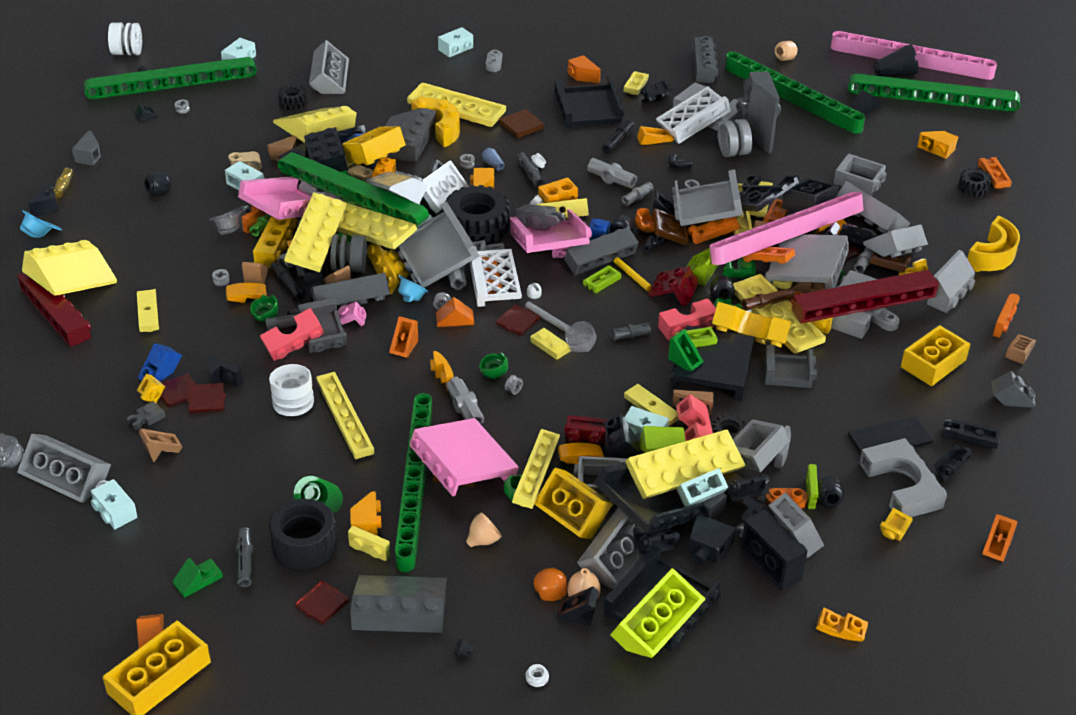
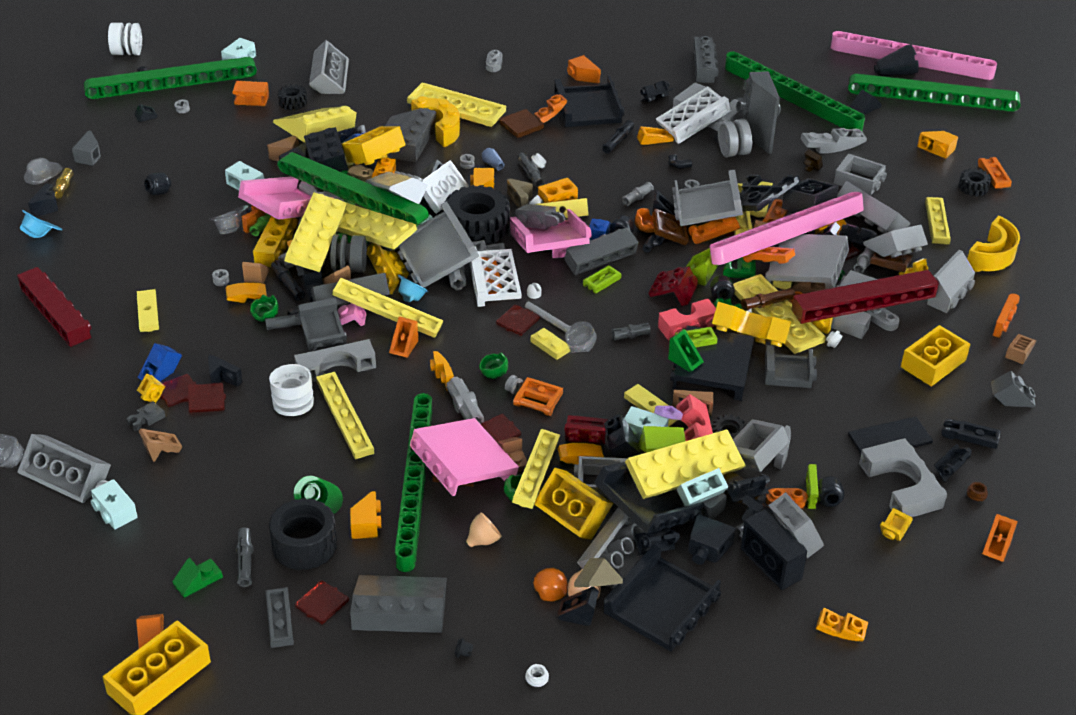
light yellow slope [22,240,117,296] -> none
tan piece [228,151,262,171] -> none
coral arch [260,308,324,361] -> none
light yellow plate [348,525,390,561] -> none
light grey bush [433,292,451,310] -> none
orange slope [436,297,474,327] -> none
light aqua brick [438,28,473,57] -> none
light grey piece [587,158,637,189] -> none
neon yellow slope [610,568,705,658] -> none
yellow bar [613,257,652,291] -> none
light yellow plate [623,71,649,95] -> none
light nougat head [775,41,797,61] -> none
none -> clear piece [24,158,62,185]
none -> orange brick [233,81,269,106]
none -> dark grey tile [265,587,294,648]
none -> light grey arch [294,339,376,382]
none -> light yellow plate [332,278,443,338]
none -> clear red piece [481,413,521,442]
none -> medium nougat slope [497,437,528,472]
none -> dark tan slope [507,179,533,208]
none -> orange plate [513,377,563,416]
none -> orange slope [534,94,567,123]
none -> dark tan slope [574,558,623,587]
none -> lavender tile [654,406,683,420]
none -> light grey slope [800,128,867,153]
none -> dark brown tile [804,149,823,172]
none -> white plate [826,330,843,348]
none -> light yellow tile [925,197,951,244]
none -> reddish brown plate [967,482,988,501]

